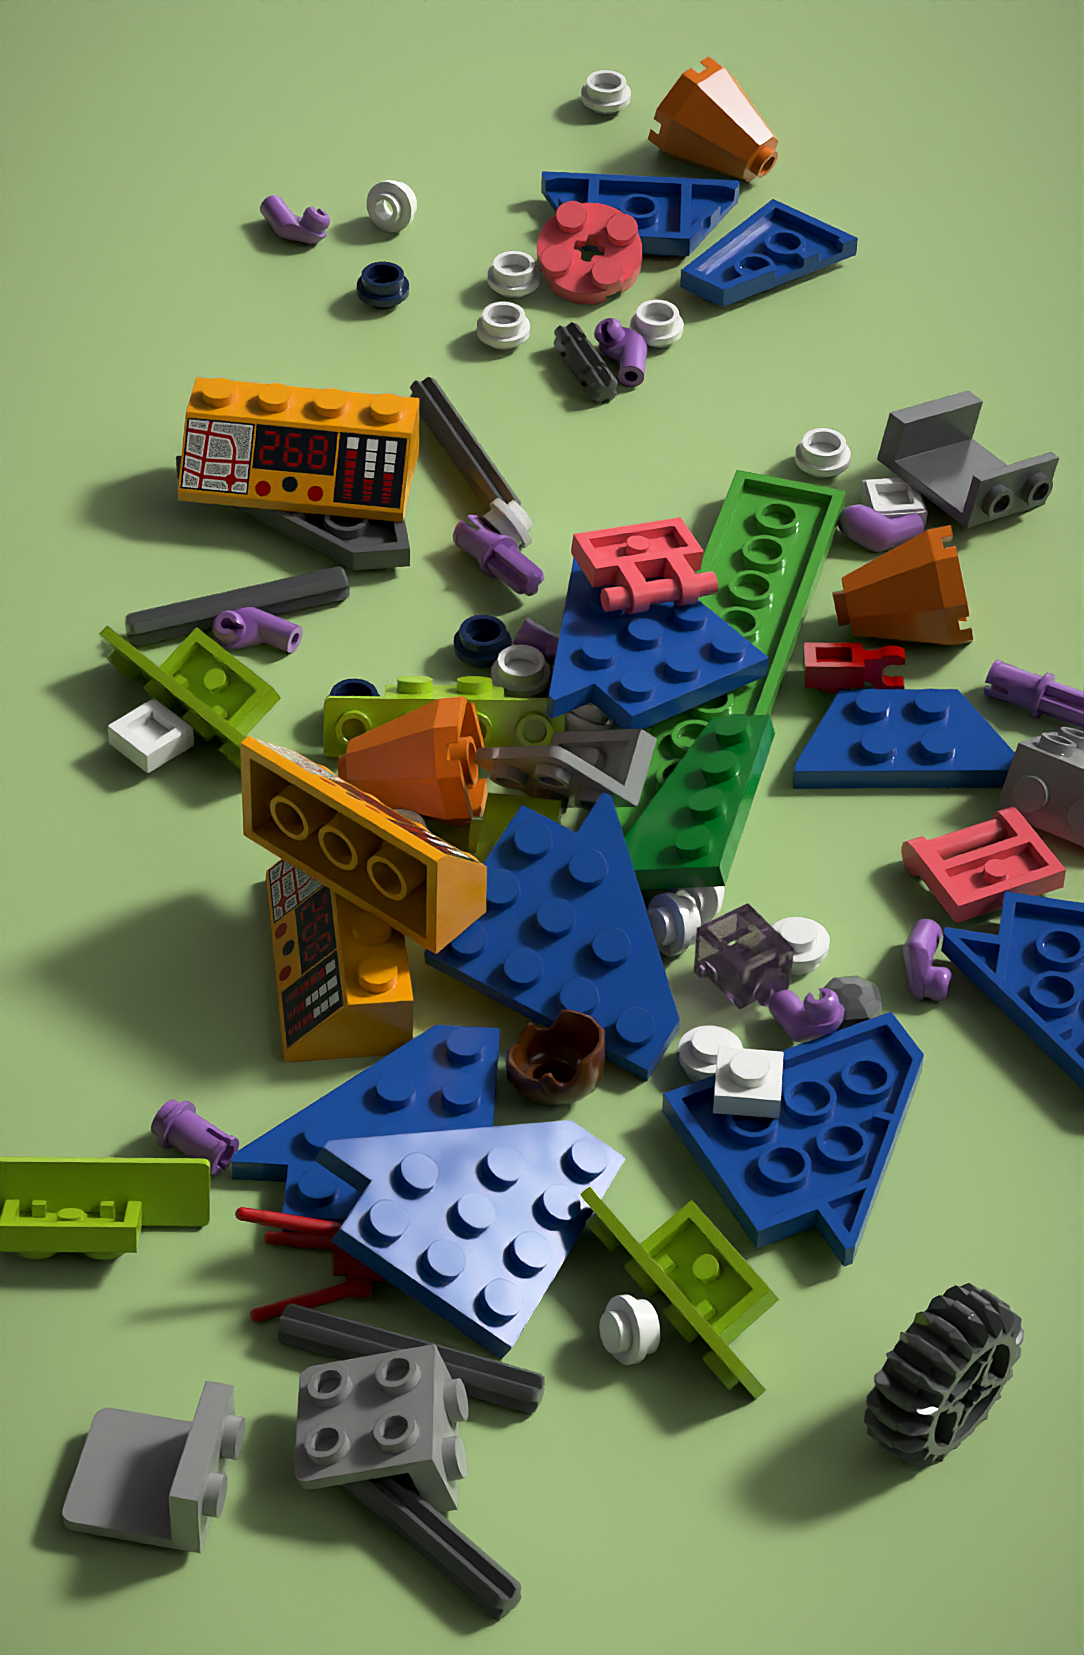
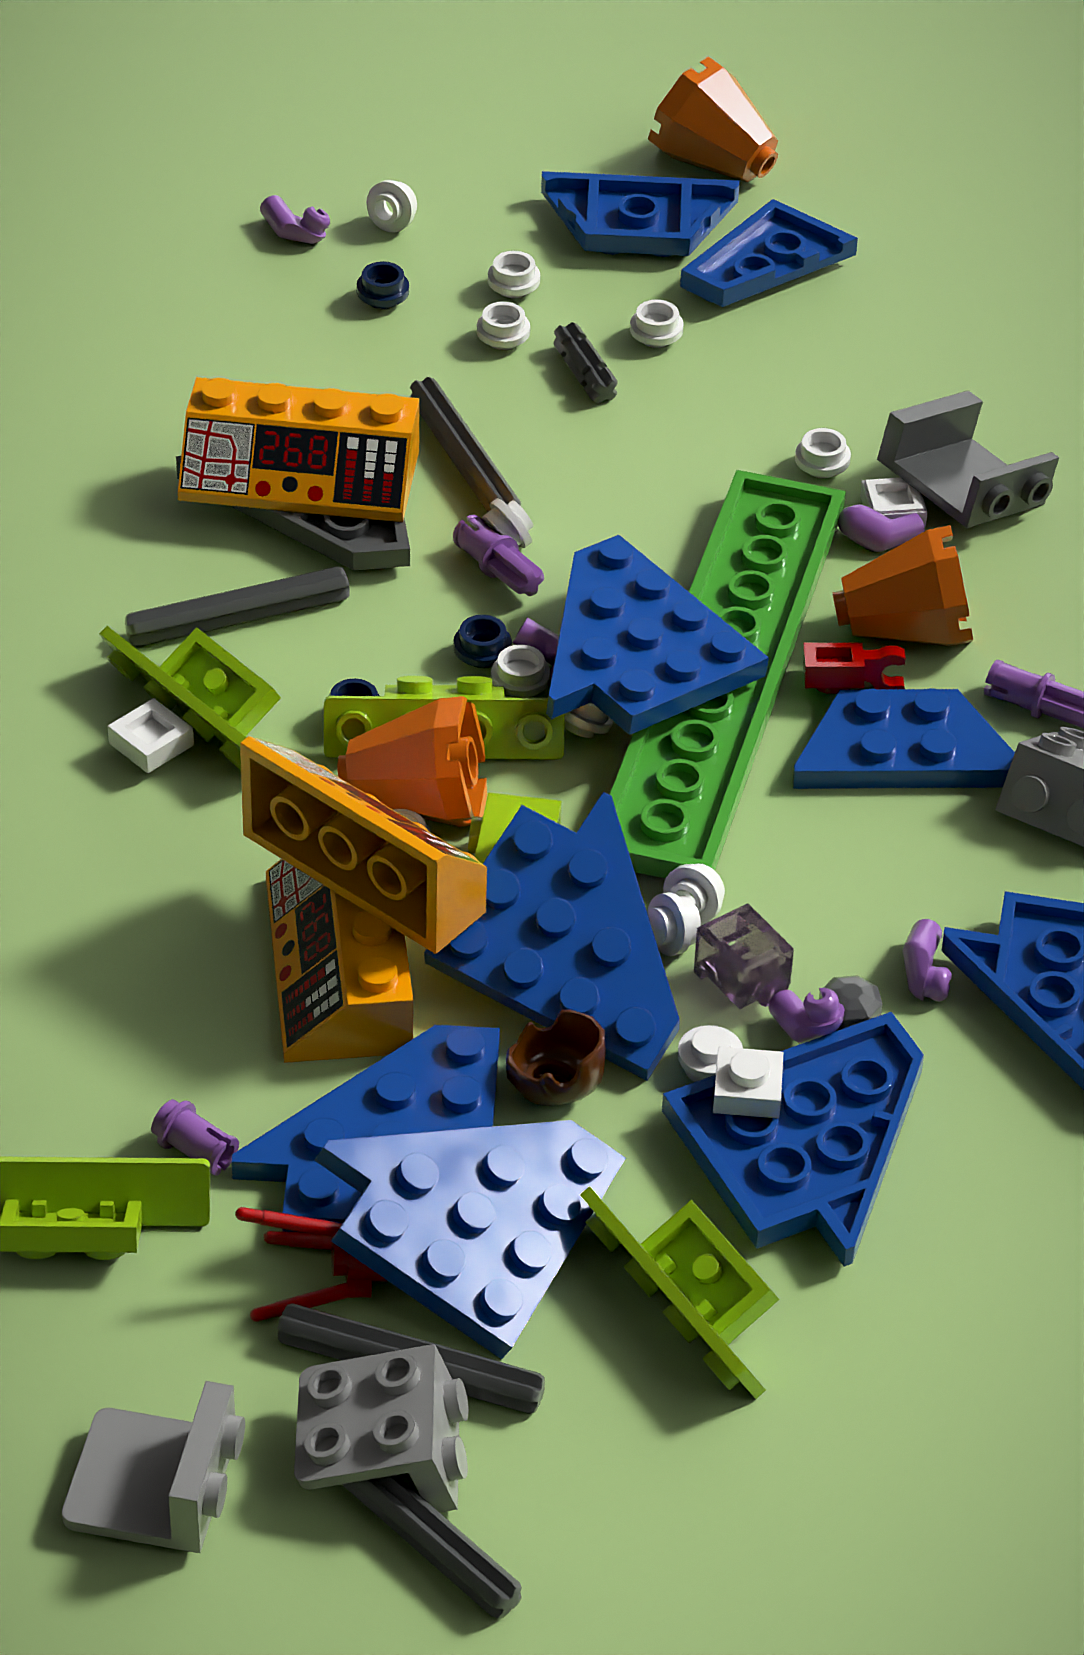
medium lavender arm [212,607,303,653] -> none
light grey bracket [474,729,657,814] -> none
coral plate [537,201,642,305] -> none
coral plate [571,517,718,614] -> none
white plate [581,70,631,115] -> none
medium lavender arm [594,318,647,387] -> none
white plate [599,1294,660,1365] -> none
green wing [624,714,775,890] -> none
white plate [766,917,830,975] -> none
dark grey gear [864,1283,1024,1470] -> none
coral plate [901,806,1066,924] -> none

